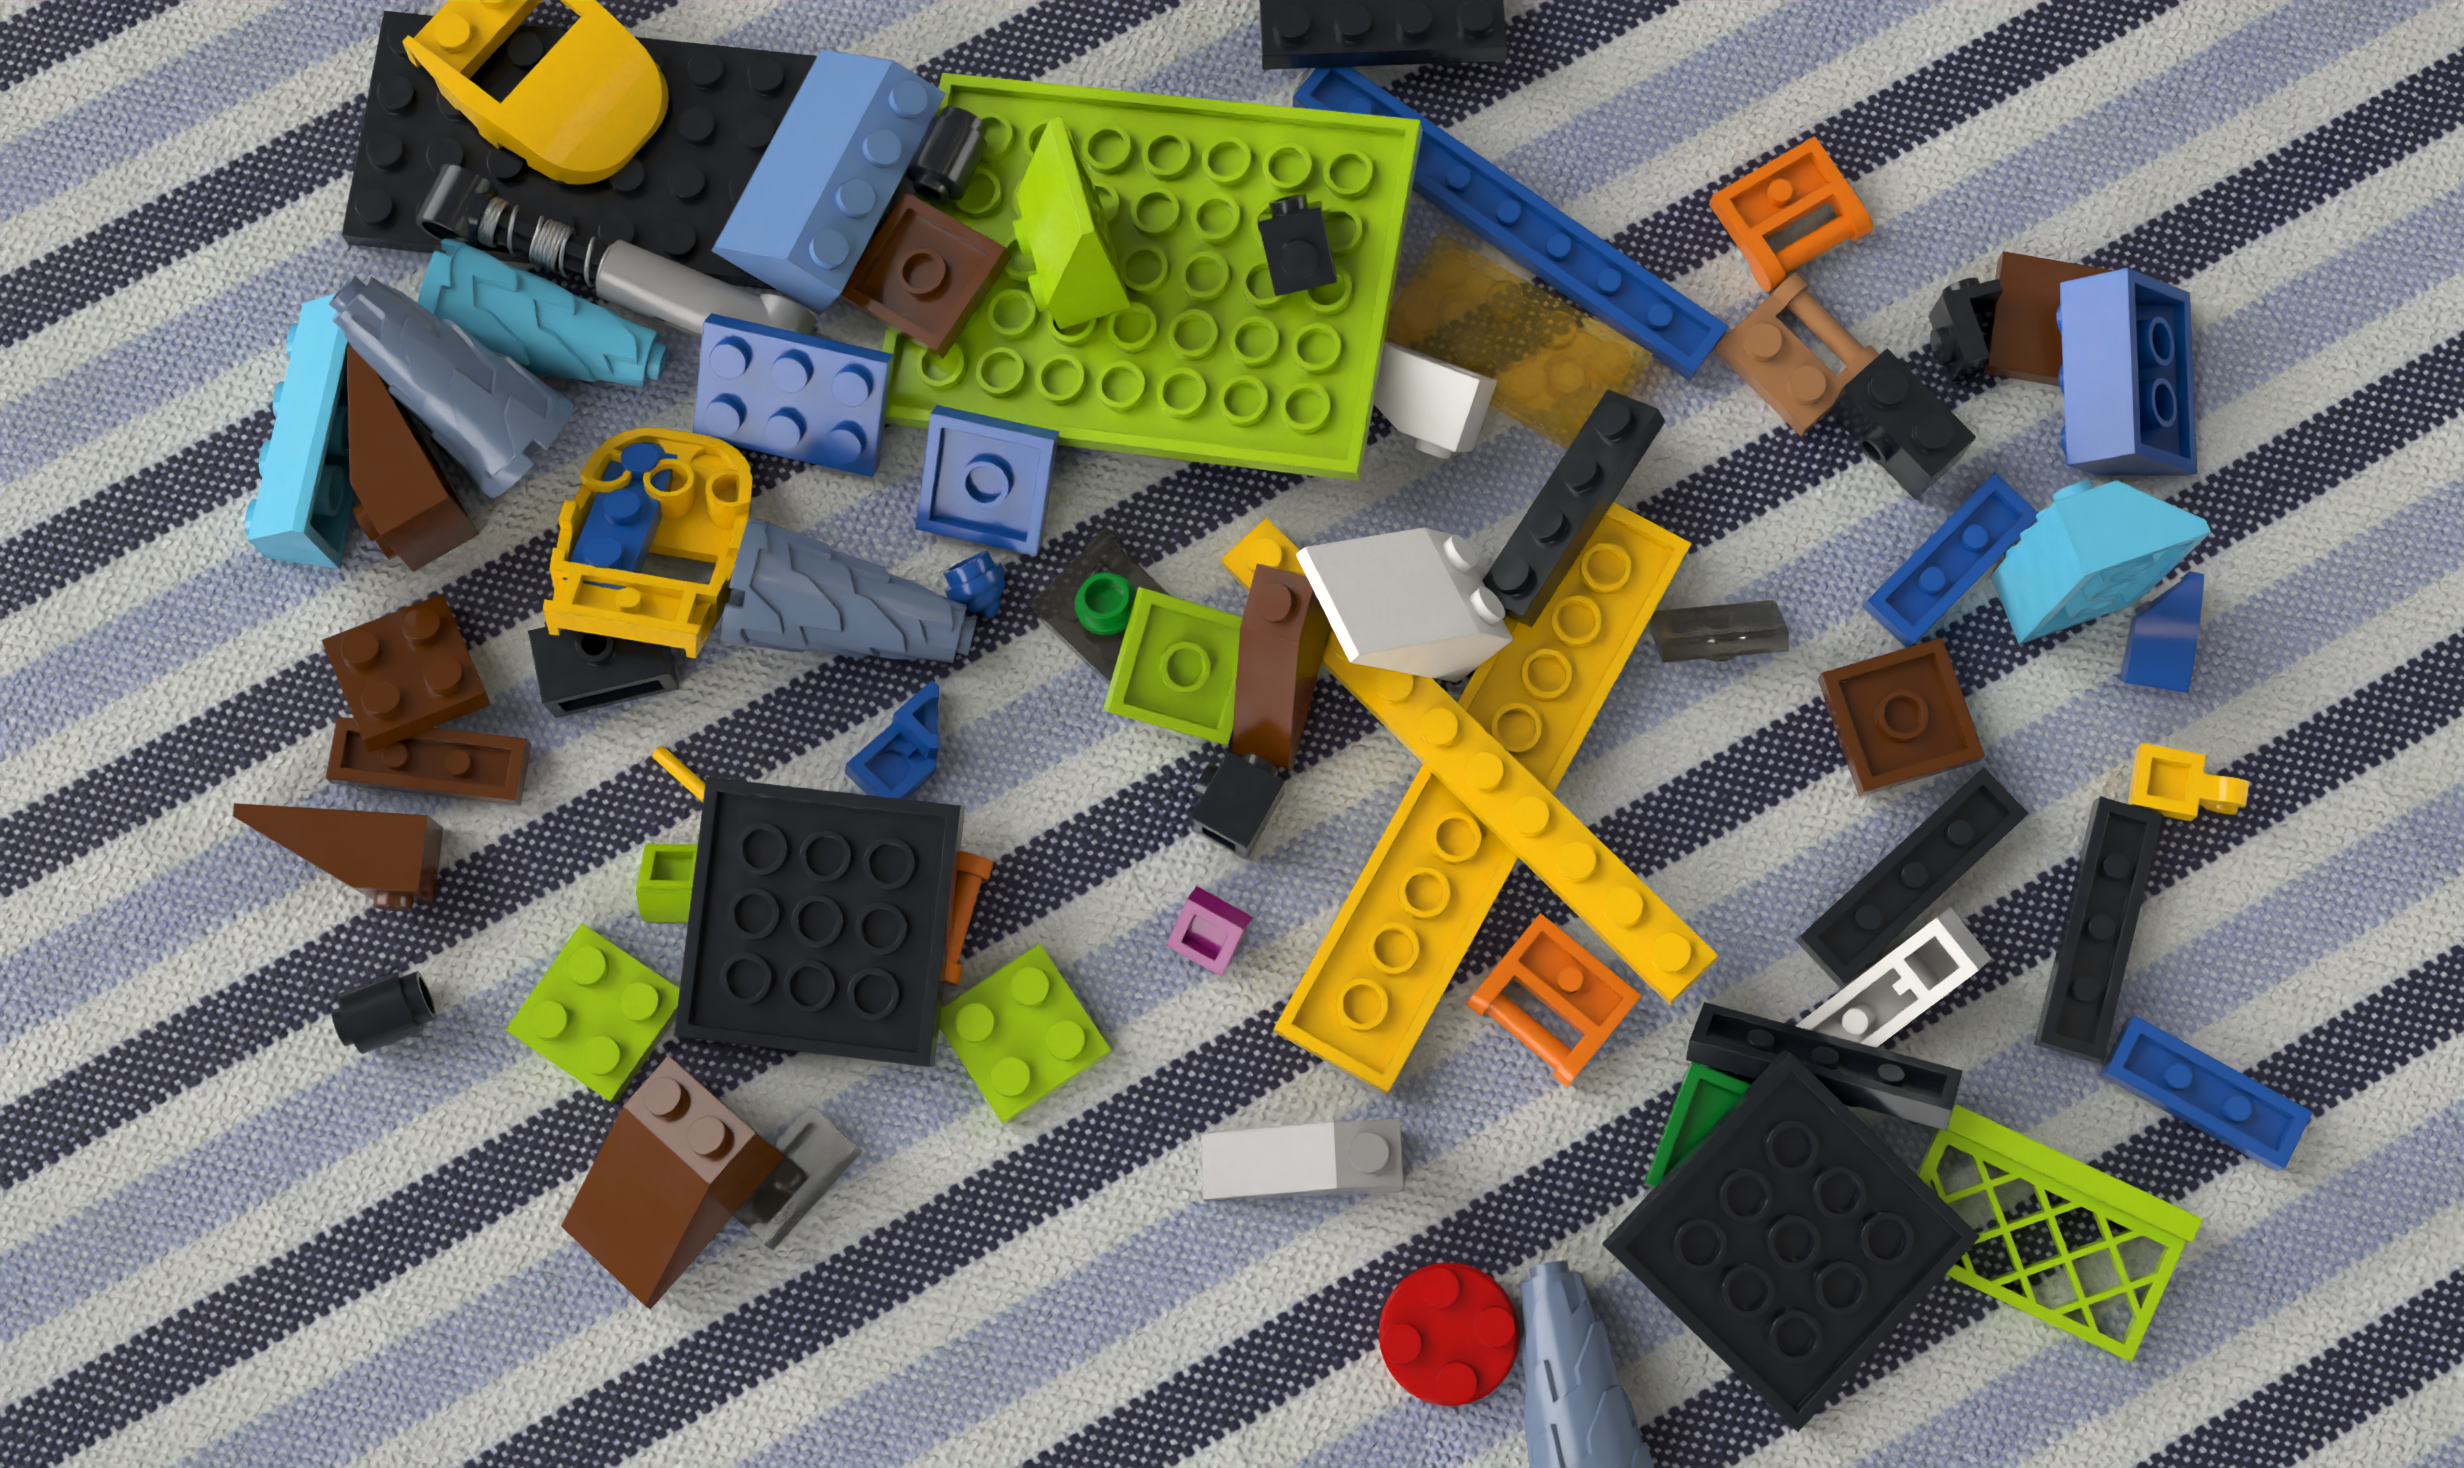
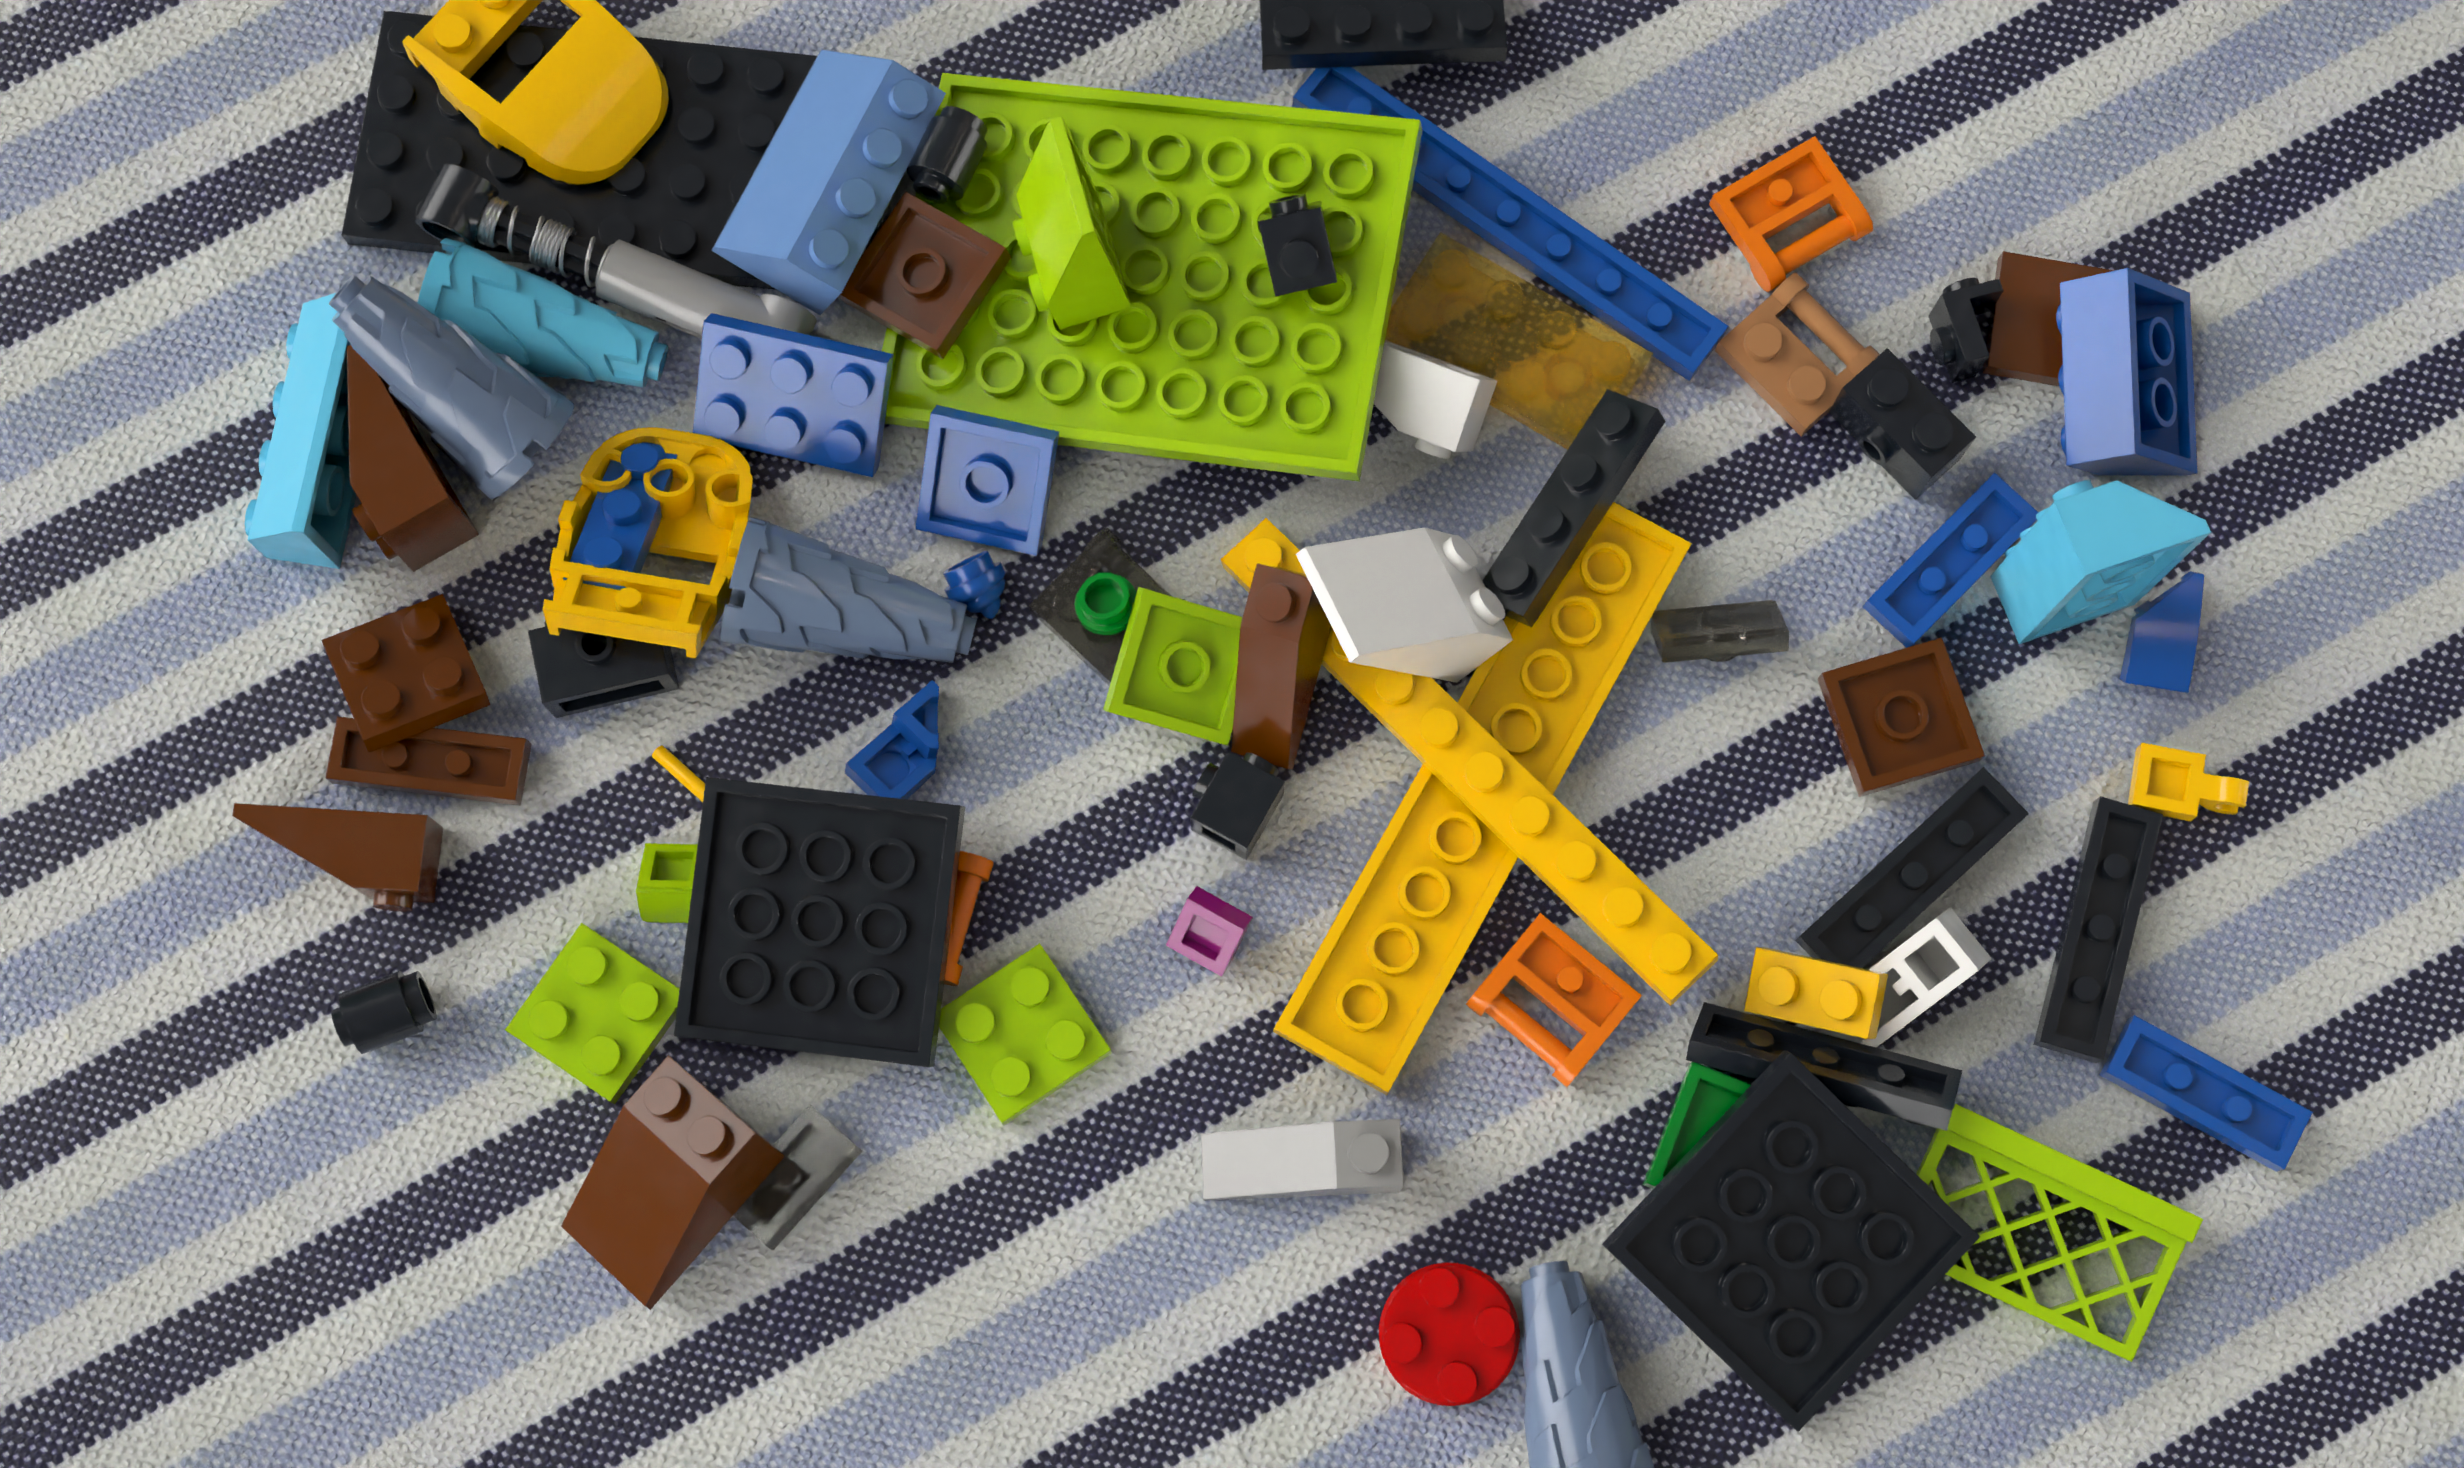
none -> yellow plate [1744,947,1888,1039]

